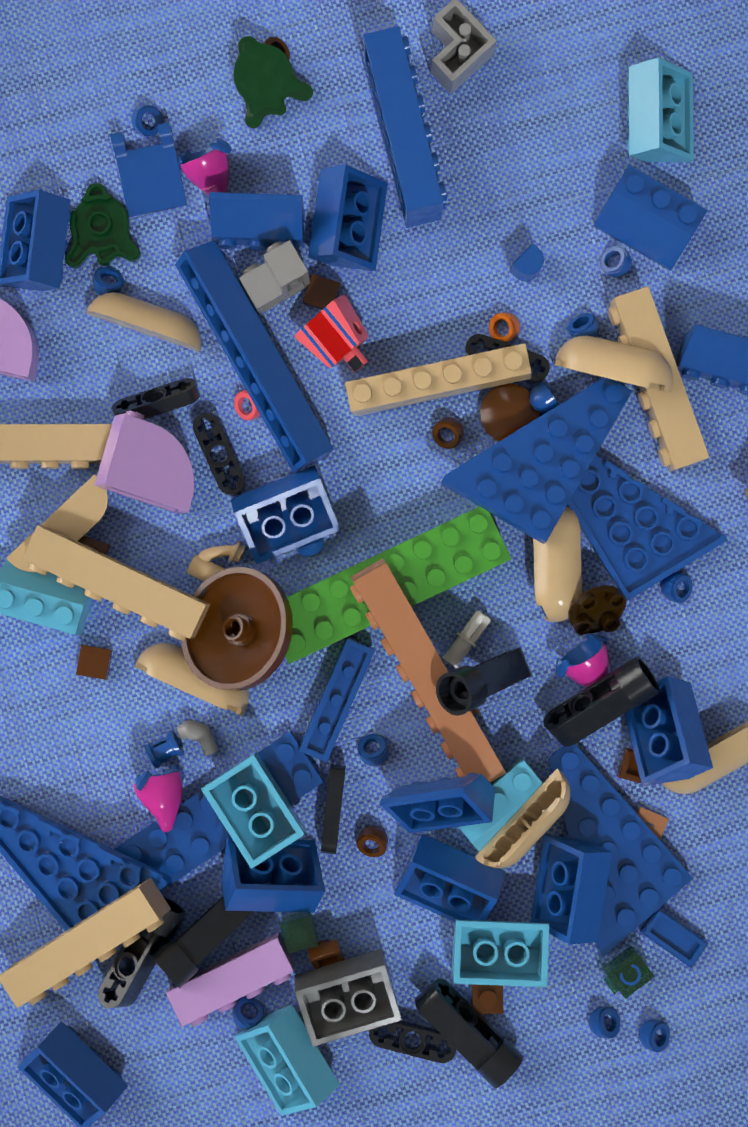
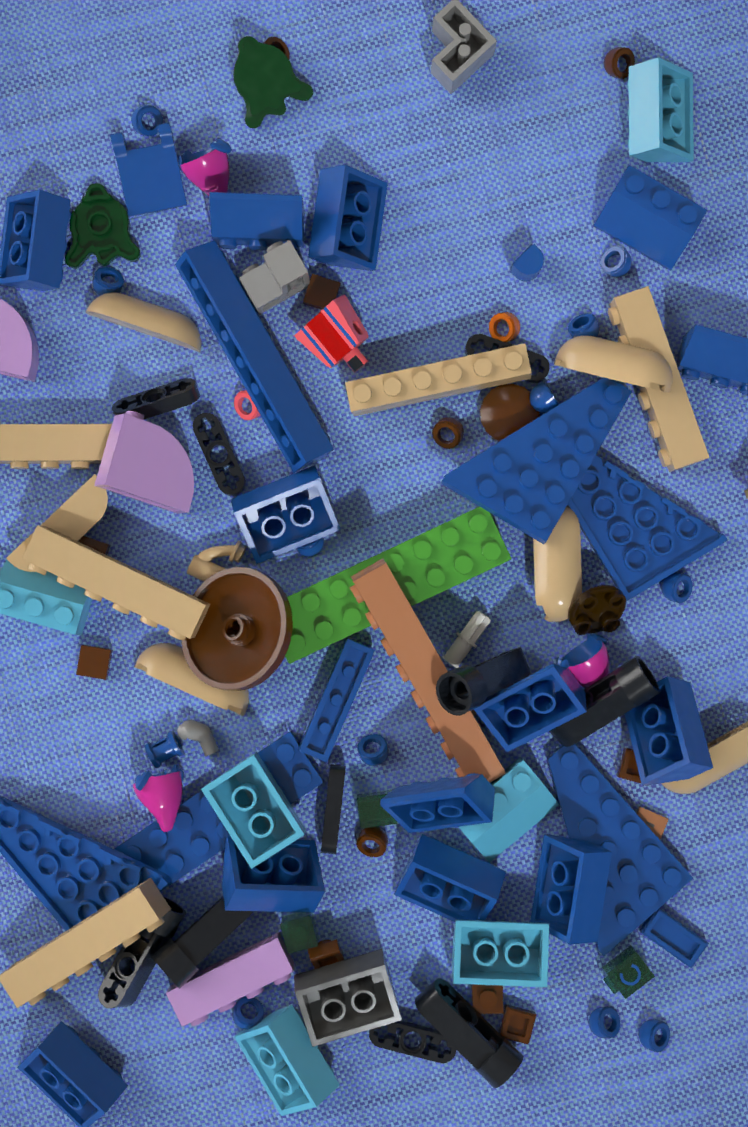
blue brick [363,26,447,228] -> none
tan brick [474,768,571,869] -> none
none -> clear green brick [357,790,397,829]
none -> blue slope [474,663,587,752]
none -> reddish brown tile [499,1004,536,1045]
none -> reddish brown piece [604,47,635,79]

